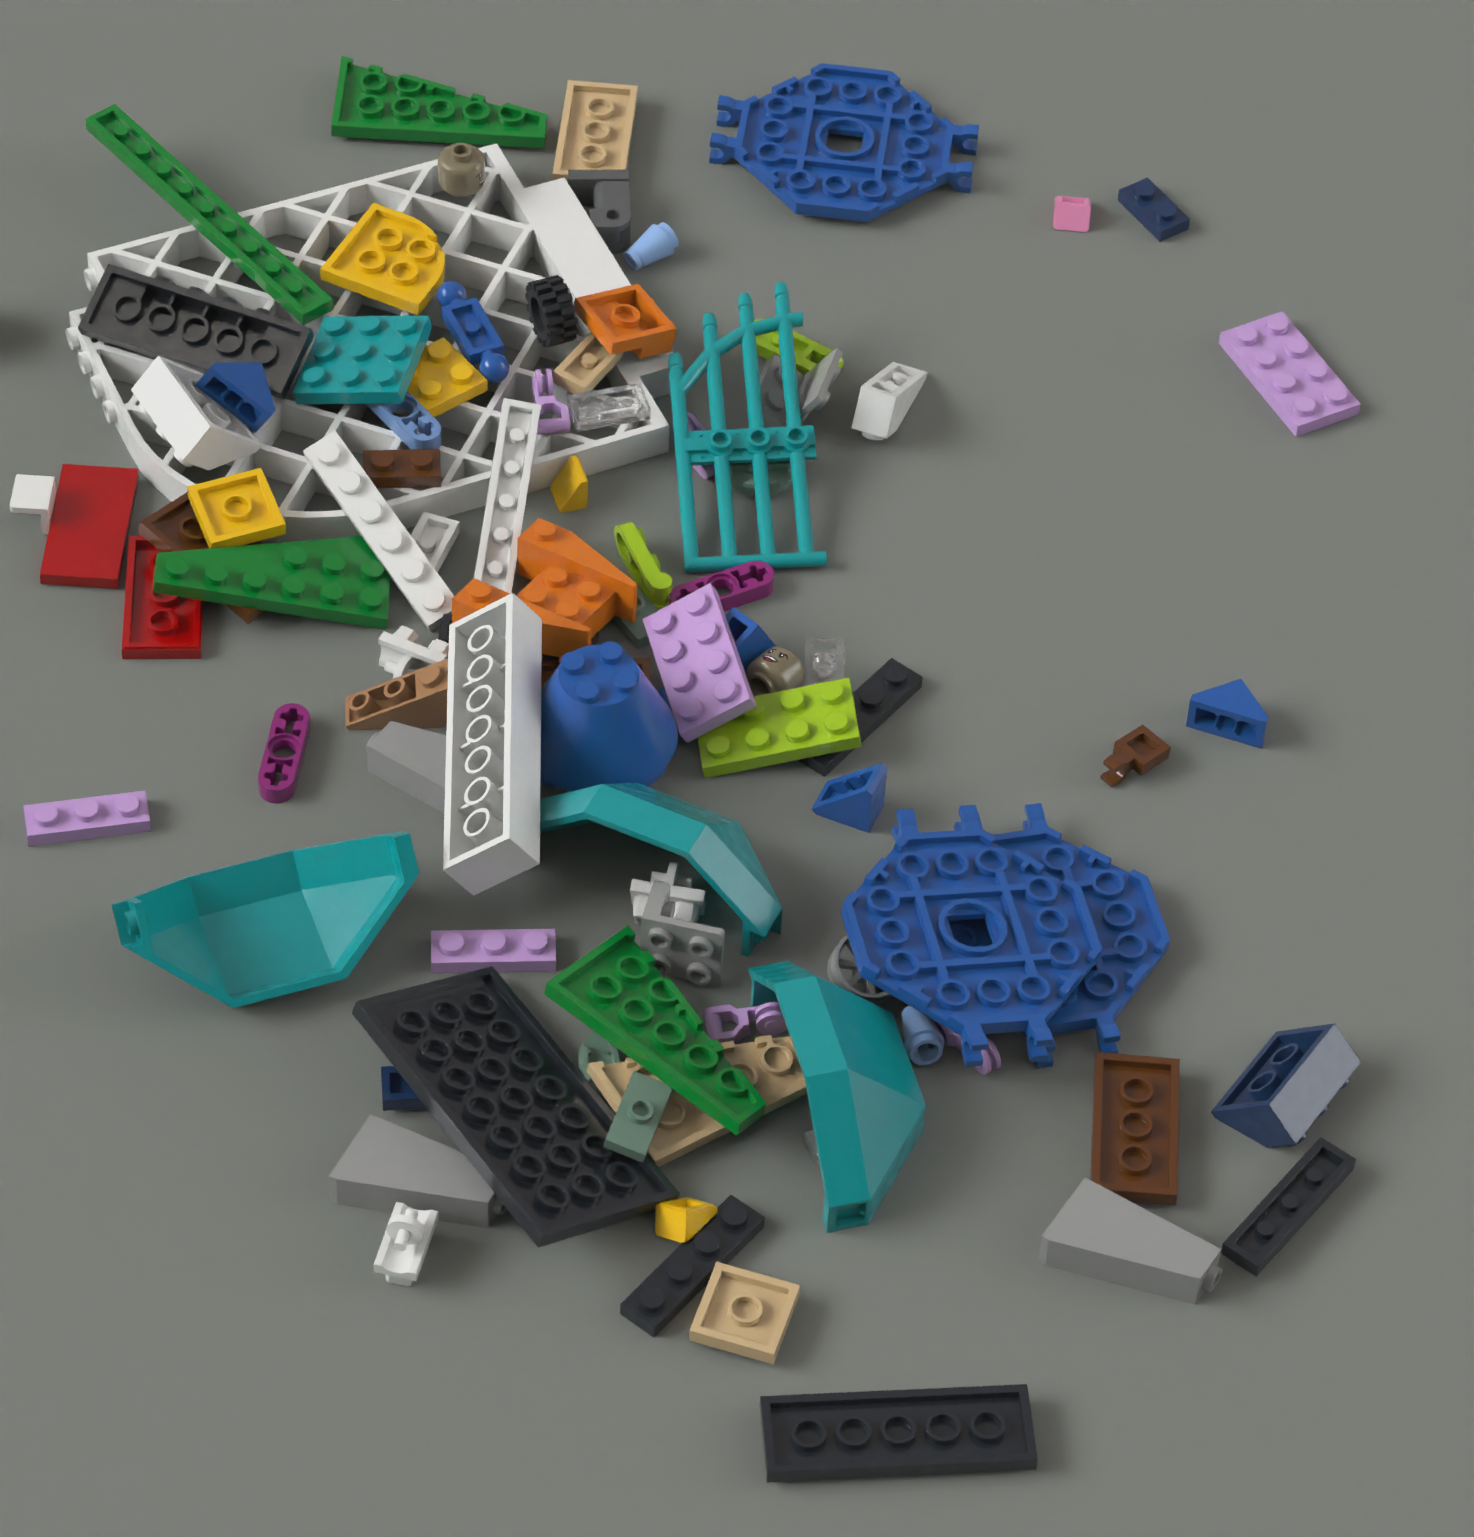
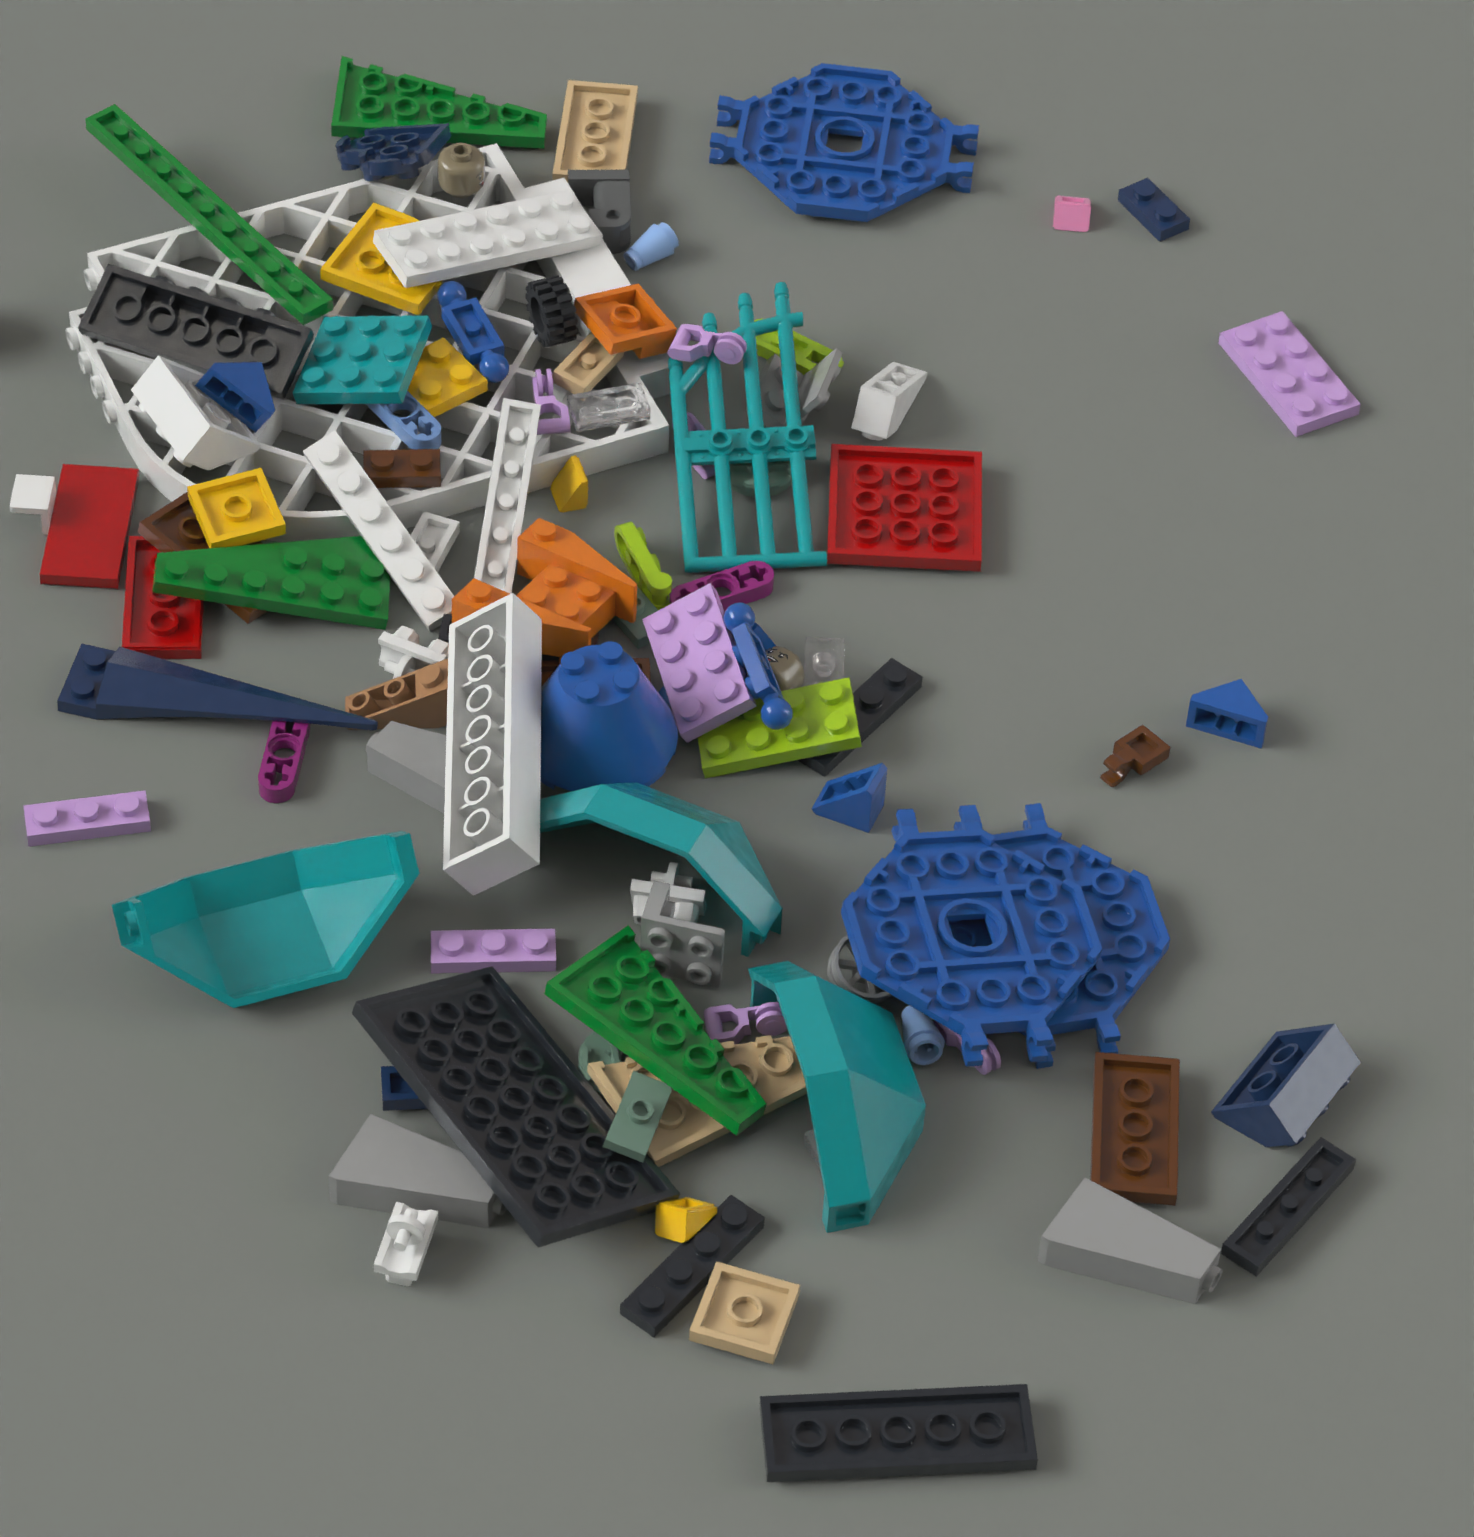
none -> dark blue plate [57,644,378,731]
none -> dark blue plate [335,123,451,181]
none -> white plate [373,190,603,288]
none -> lavender piece [667,324,747,364]
none -> blue plate [724,602,793,730]
none -> red plate [827,444,982,572]

